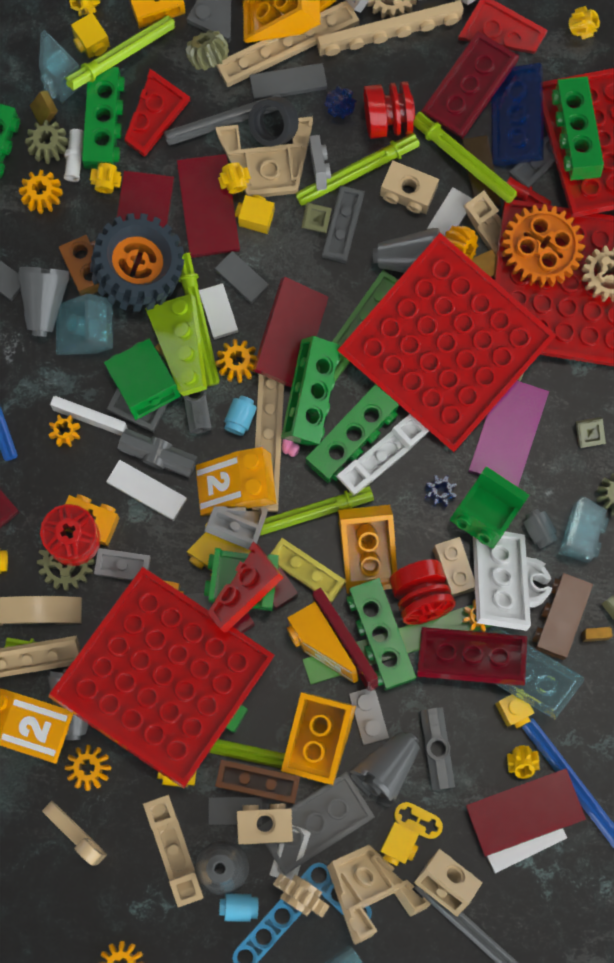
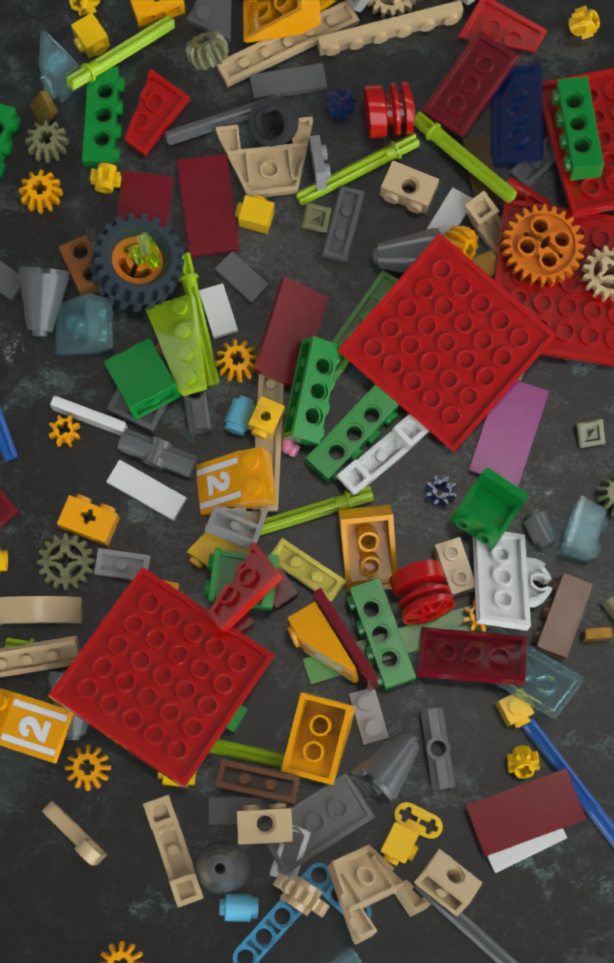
red wheel [40,504,101,566] -> none
white pin [64,129,84,182] -> none
yellow gear [218,162,251,194] -> none
none -> clear neon green tile [129,232,161,269]
none -> yellow brick [248,396,285,440]

